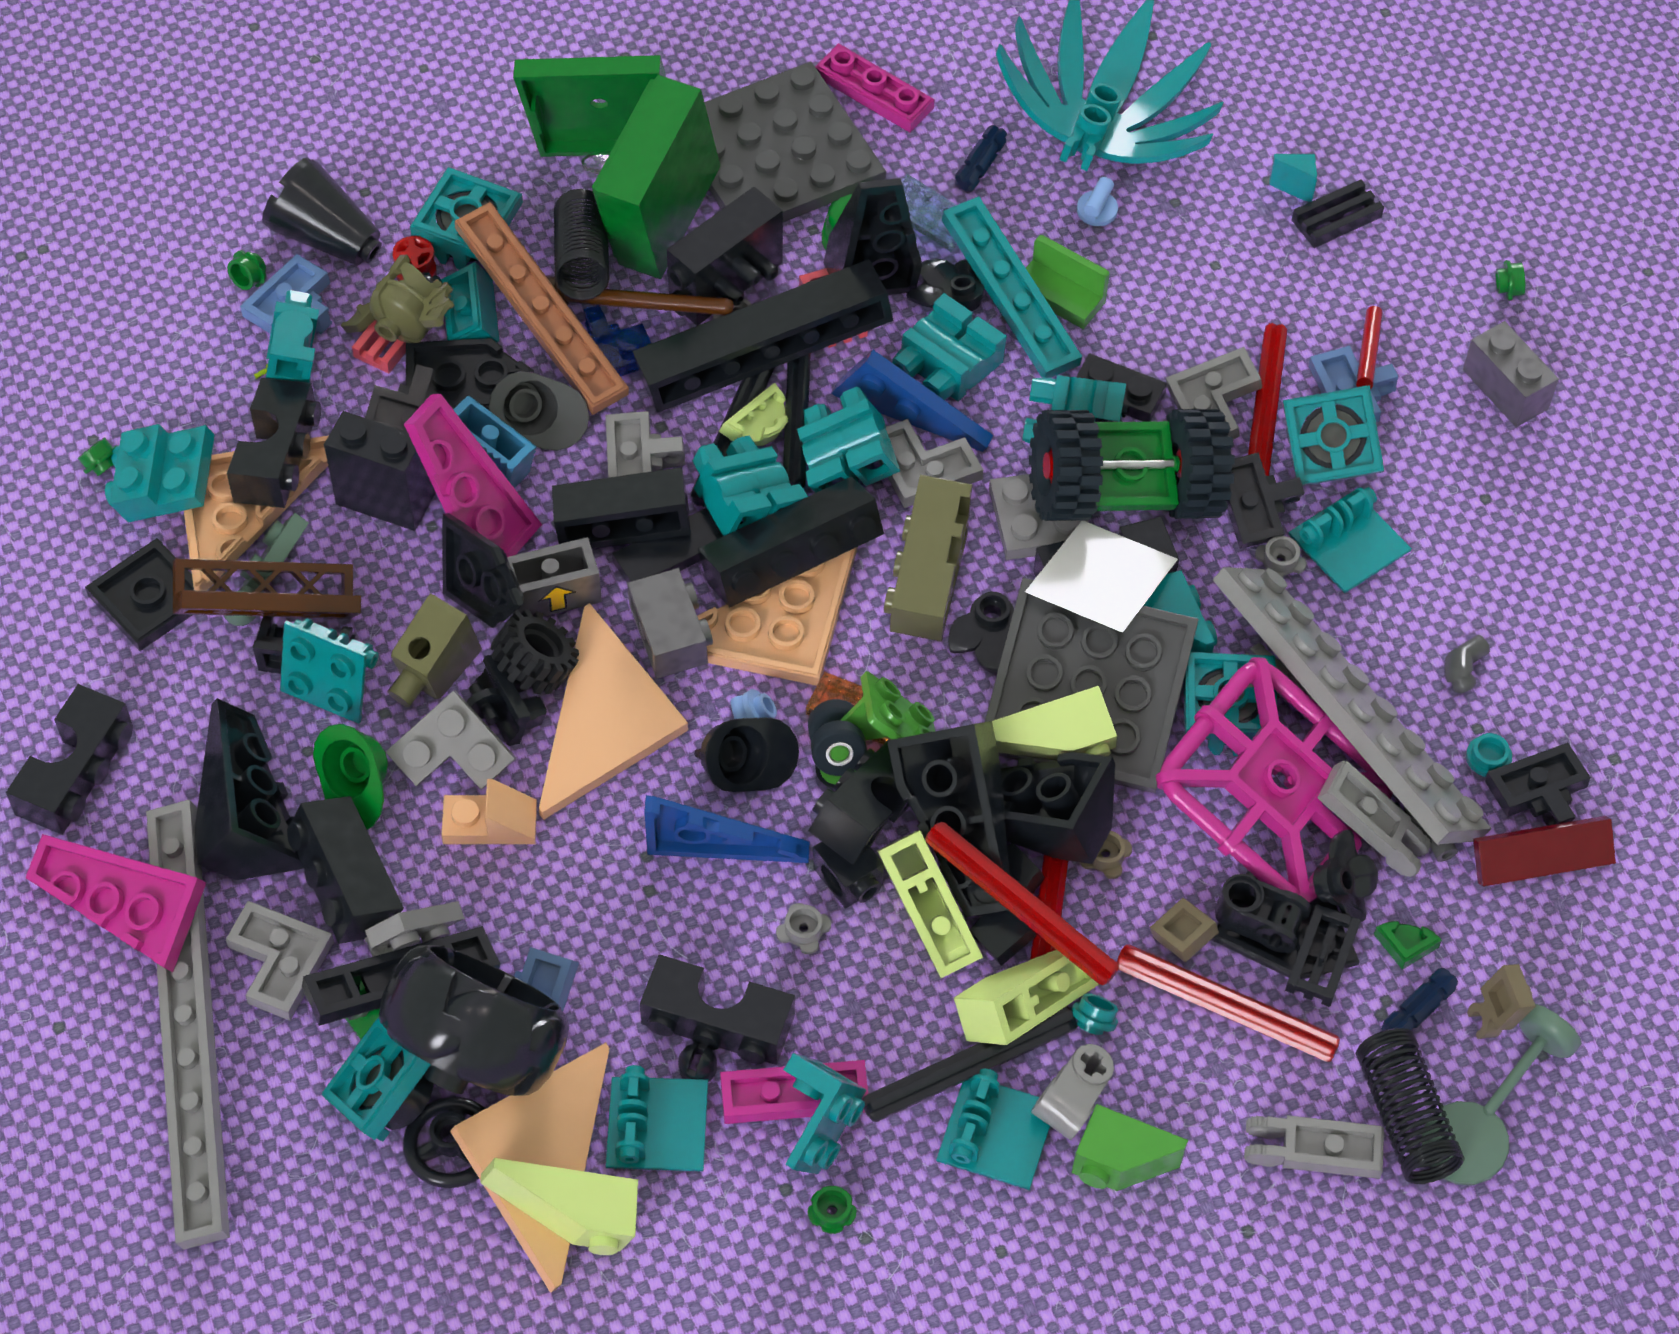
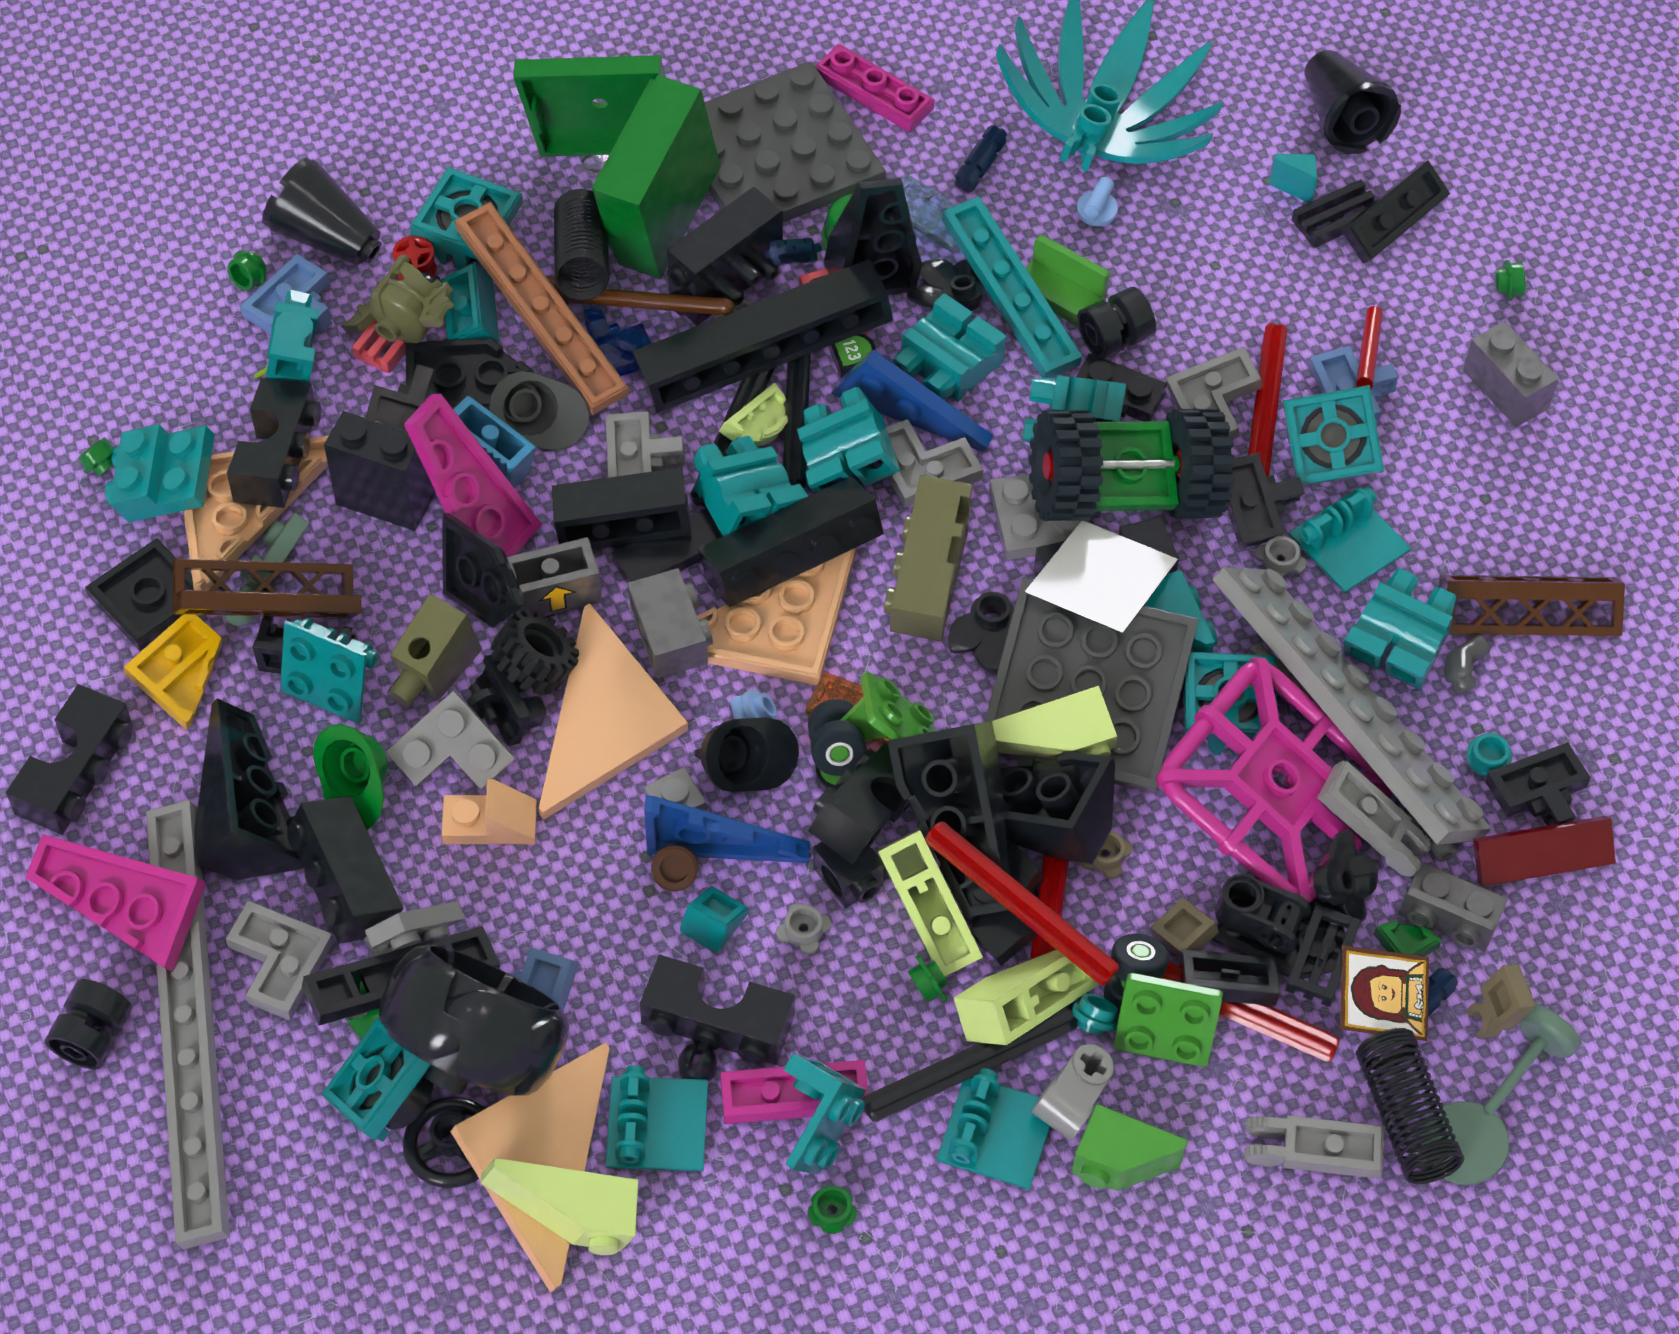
none -> black wheel [44,979,132,1070]
none -> yellow wing [124,614,222,730]
none -> light grey plate [644,767,707,811]
none -> reddish brown tile [651,843,699,892]
none -> teal slope [680,886,750,953]
none -> dark blue axle [765,238,822,265]
none -> tile [828,333,876,379]
none -> green plate [908,954,949,1003]
none -> black wheel [1077,286,1156,359]
none -> bright green plate [1104,933,1223,1067]
none -> black tile [1179,949,1280,1006]
none -> black cone [1304,50,1401,154]
none -> black tile [1340,160,1451,263]
none -> sticker [1340,945,1429,1041]
none -> teal hips [1344,568,1456,691]
none -> flat silver bracket [1398,862,1508,952]
none -> reddish brown fence [1439,575,1625,636]

